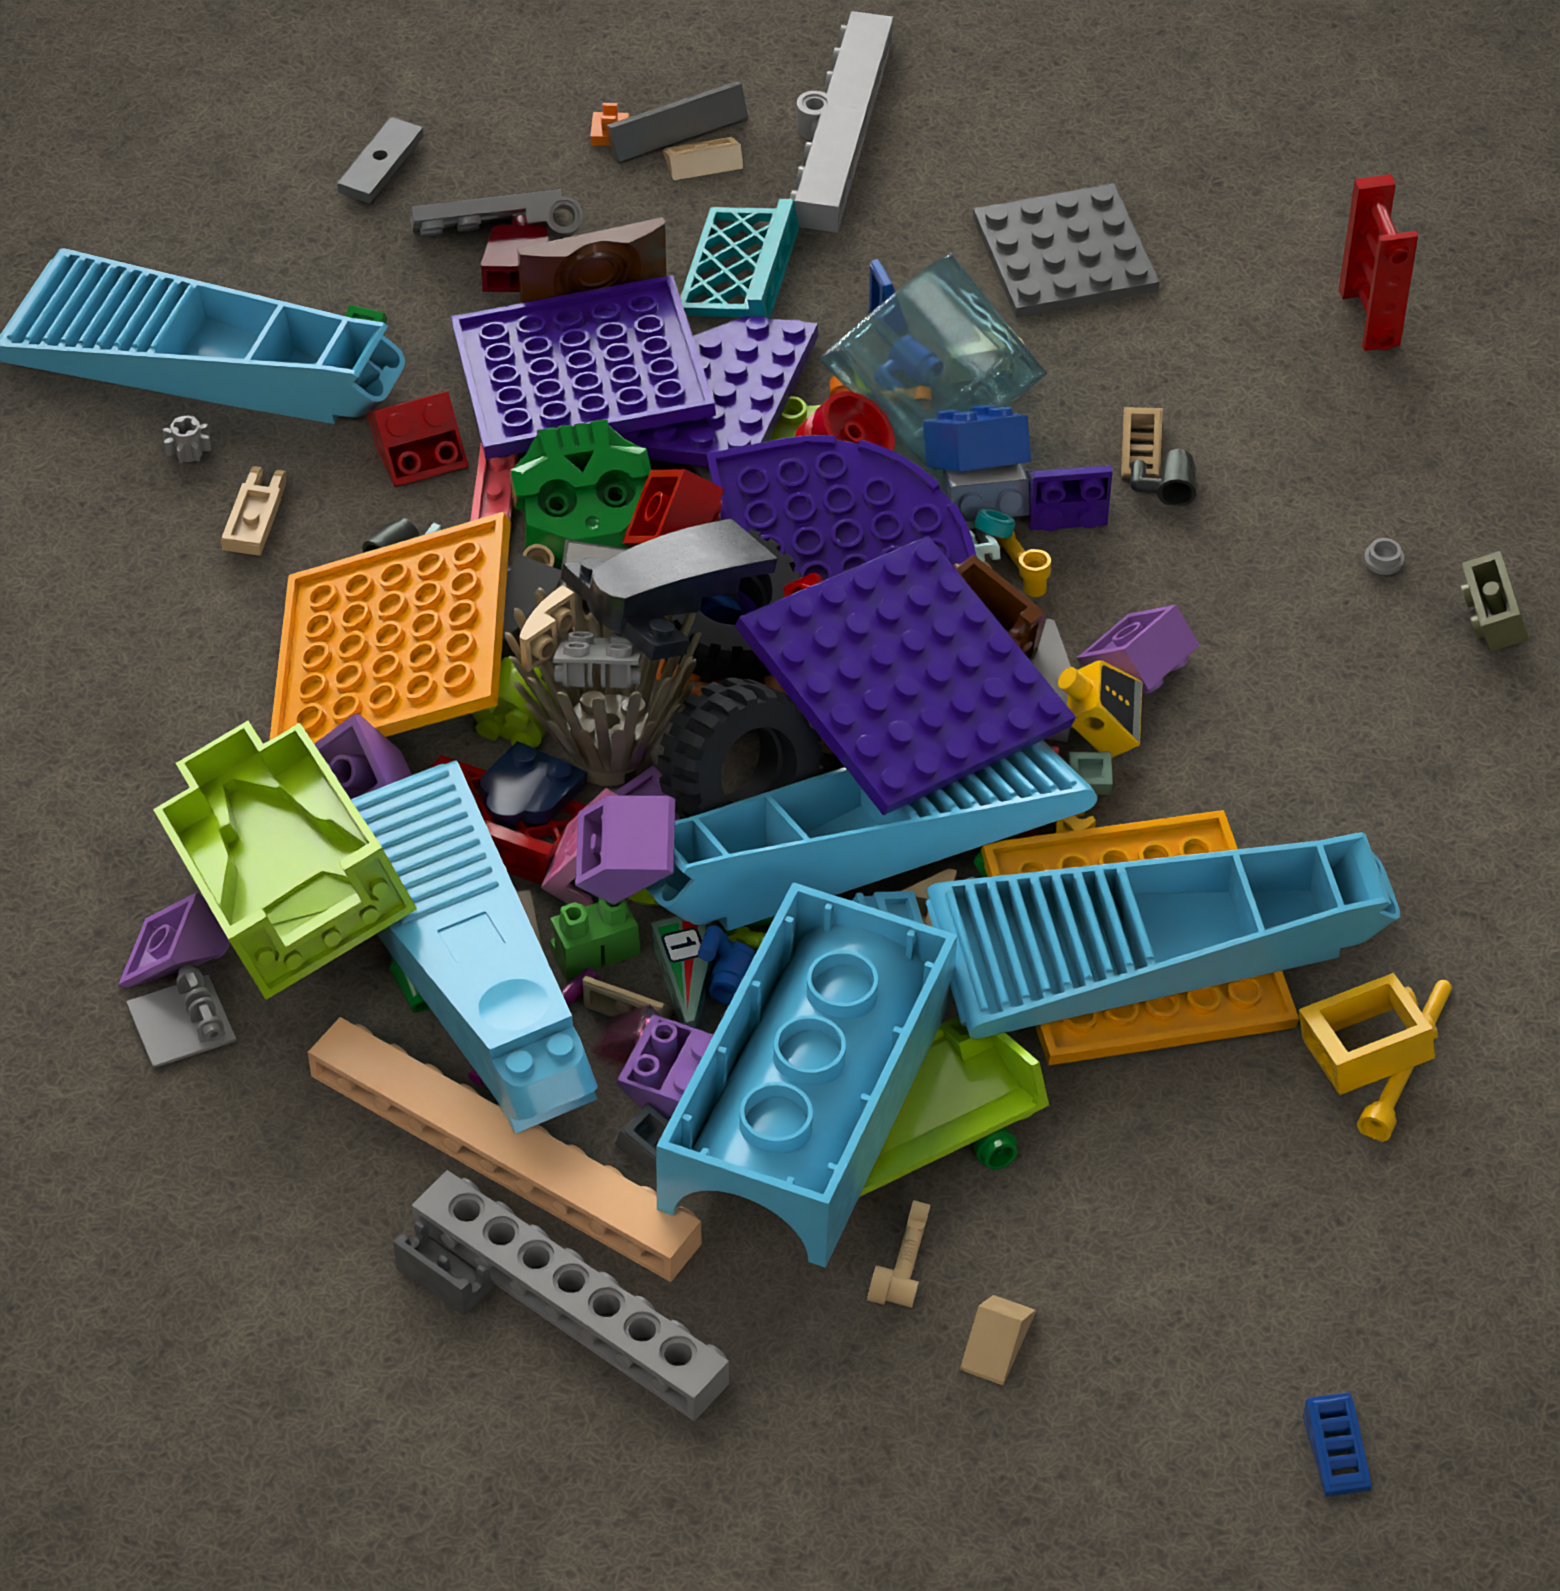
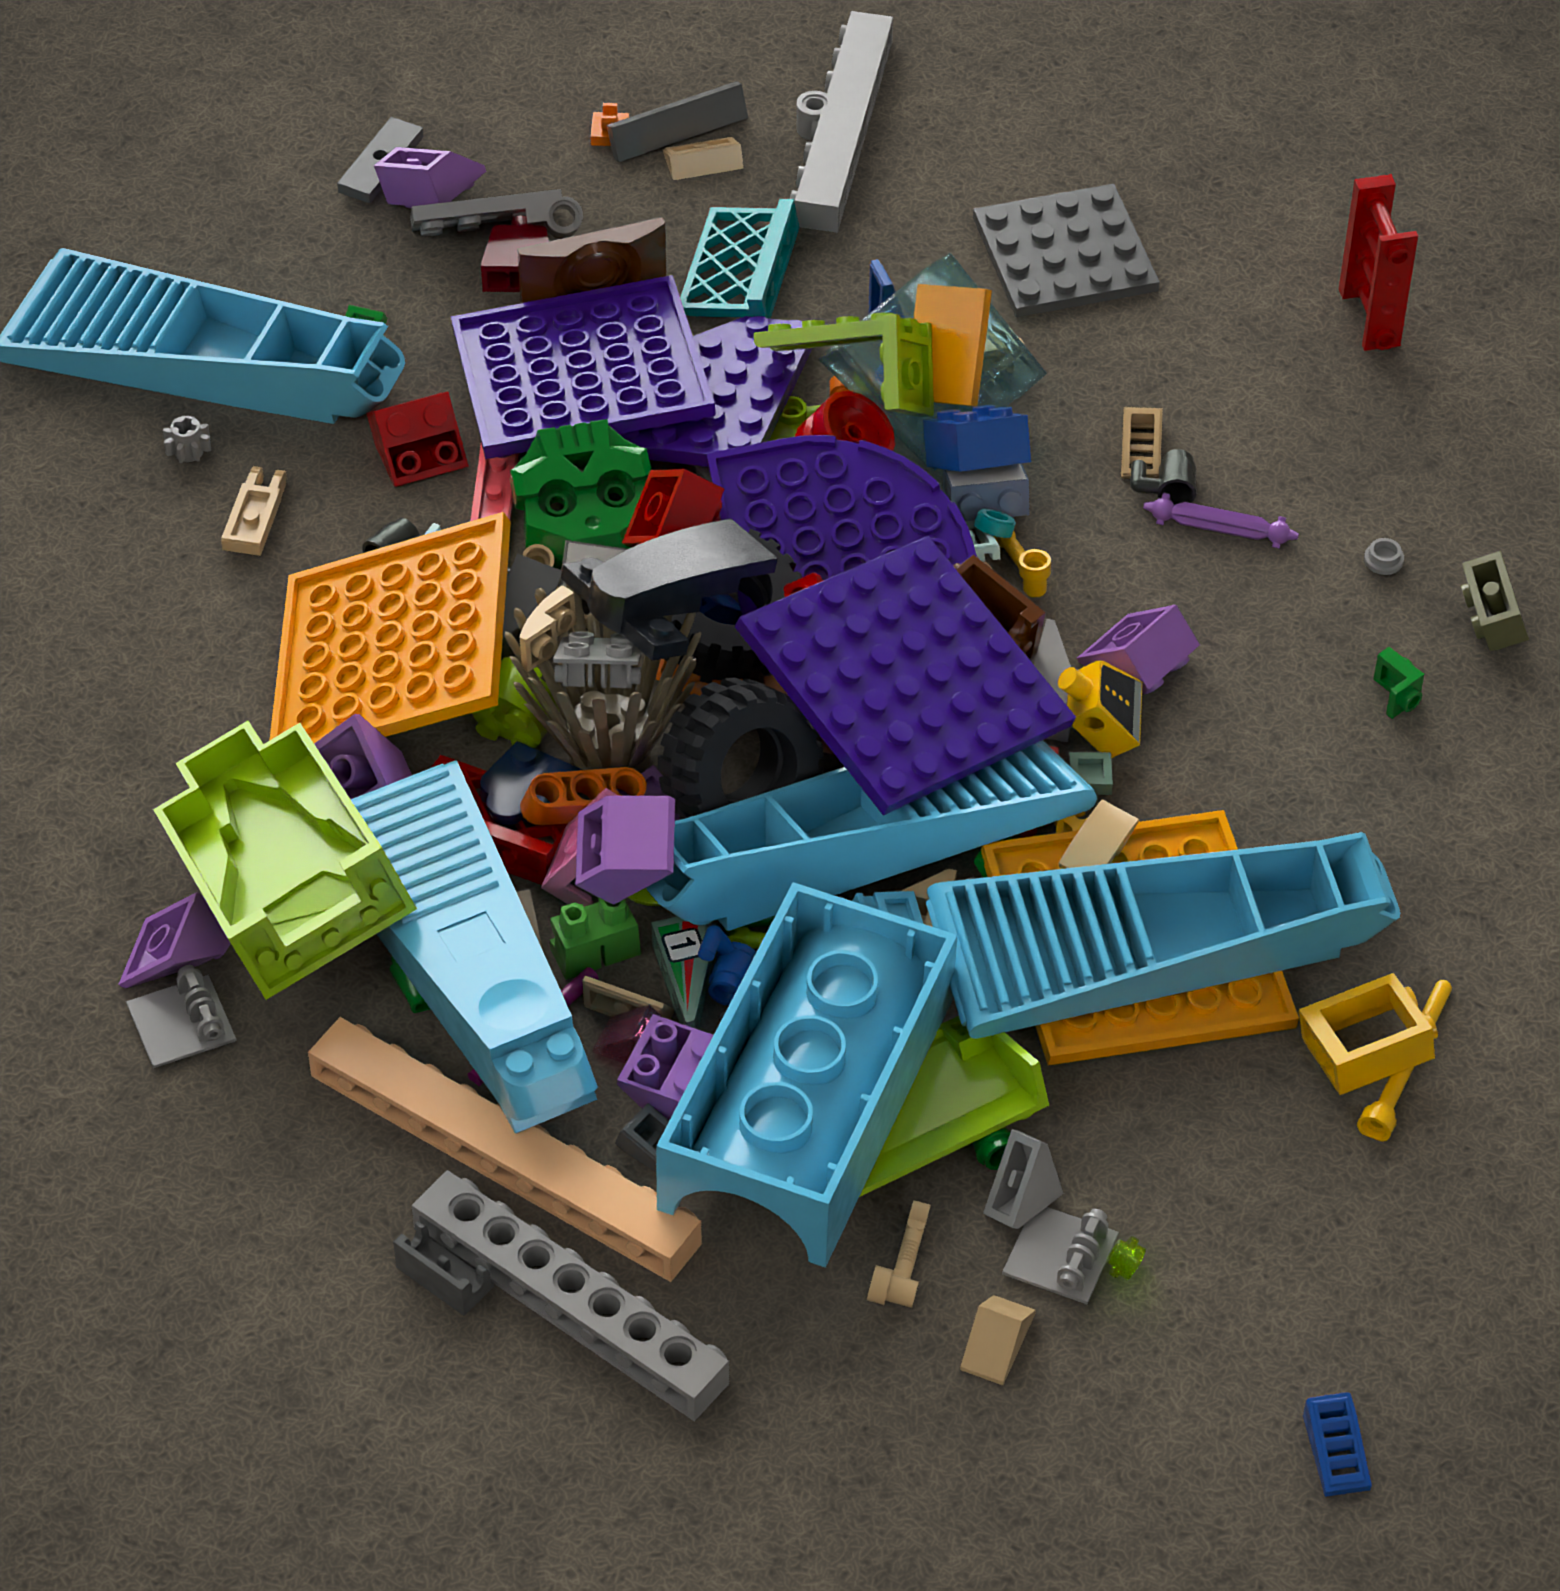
dark purple slope [1025,465,1113,531] -> none
none -> medium lavender slope [374,147,486,208]
none -> orange beam [520,767,647,825]
none -> lime bracket [754,313,934,417]
none -> light orange tile [913,284,992,407]
none -> light grey slope [983,1129,1064,1229]
none -> light grey hinge [1002,1207,1119,1304]
none -> tan slope [1059,800,1139,869]
none -> clear neon green plate [1106,1236,1146,1280]
none -> medium lavender wheel [1143,493,1299,549]
none -> green bracket [1373,647,1424,719]

